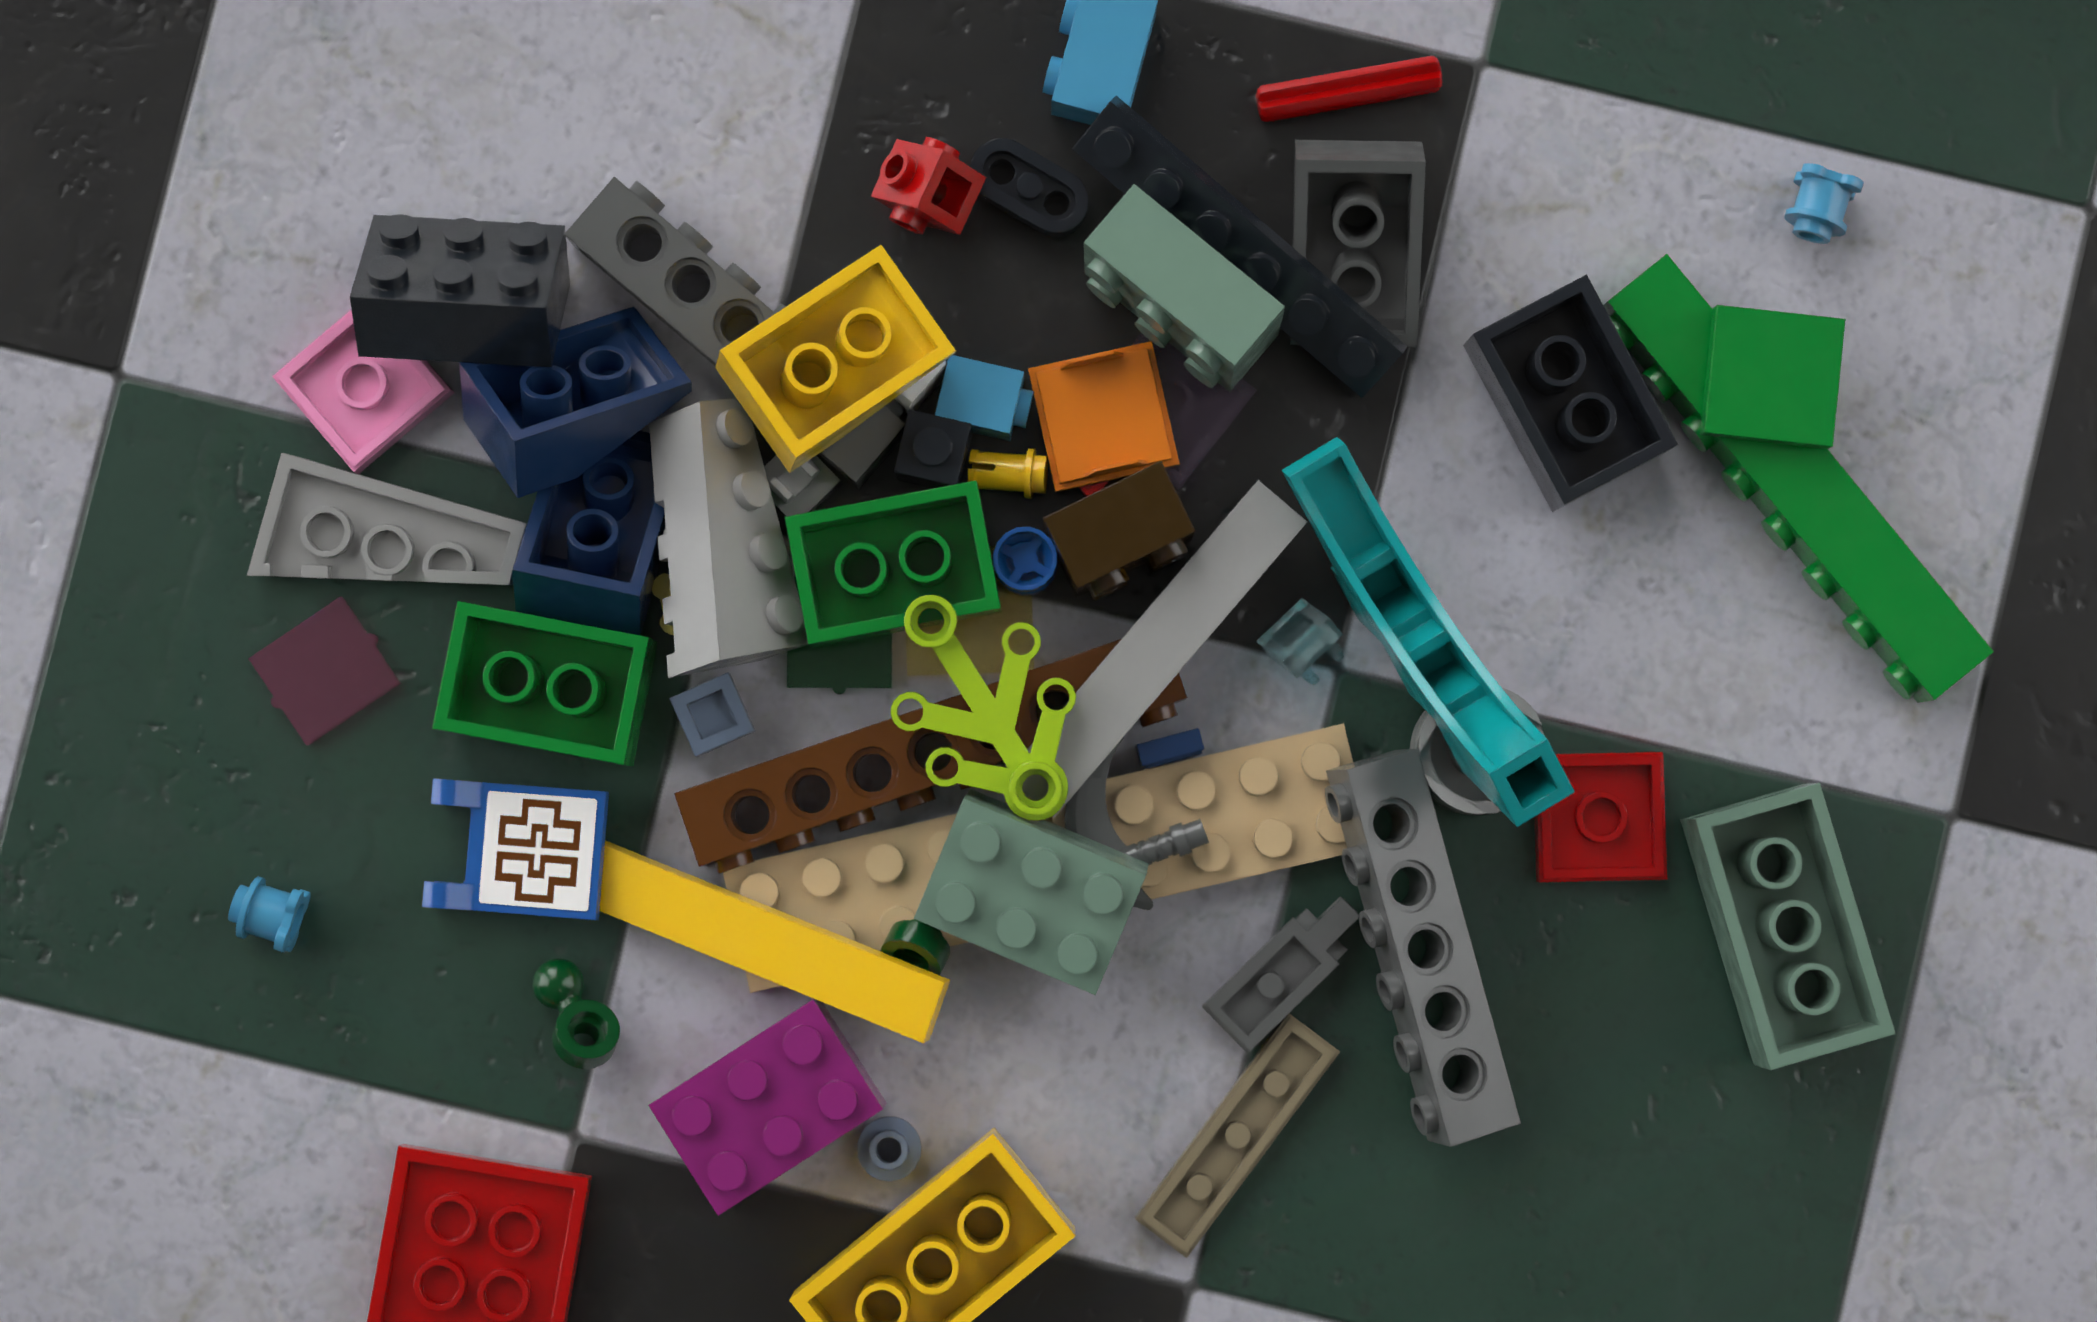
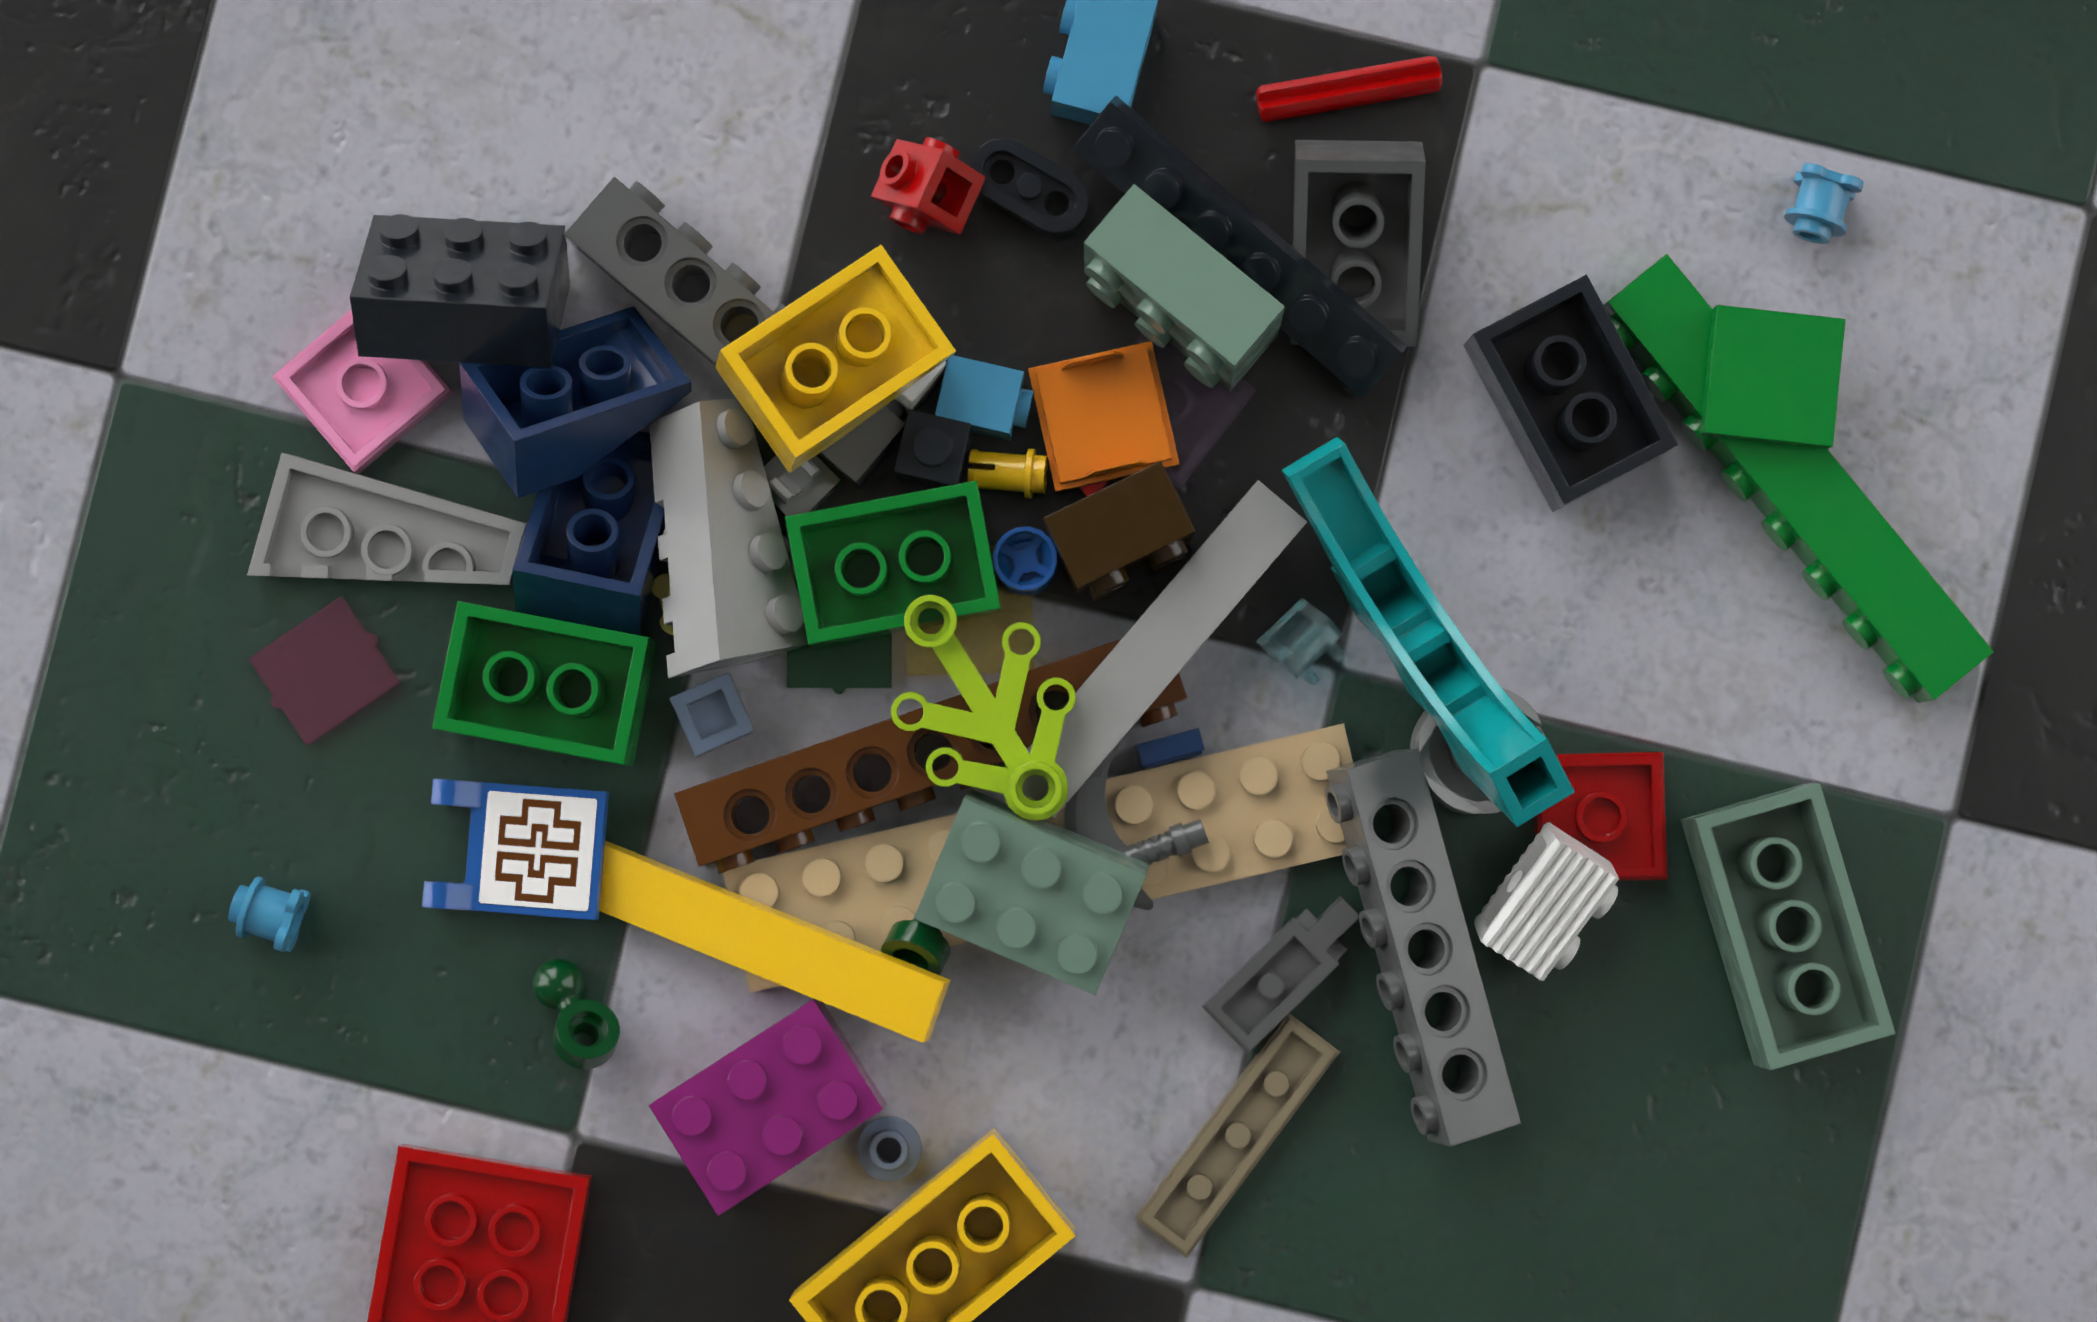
none -> white brick [1474,822,1619,981]

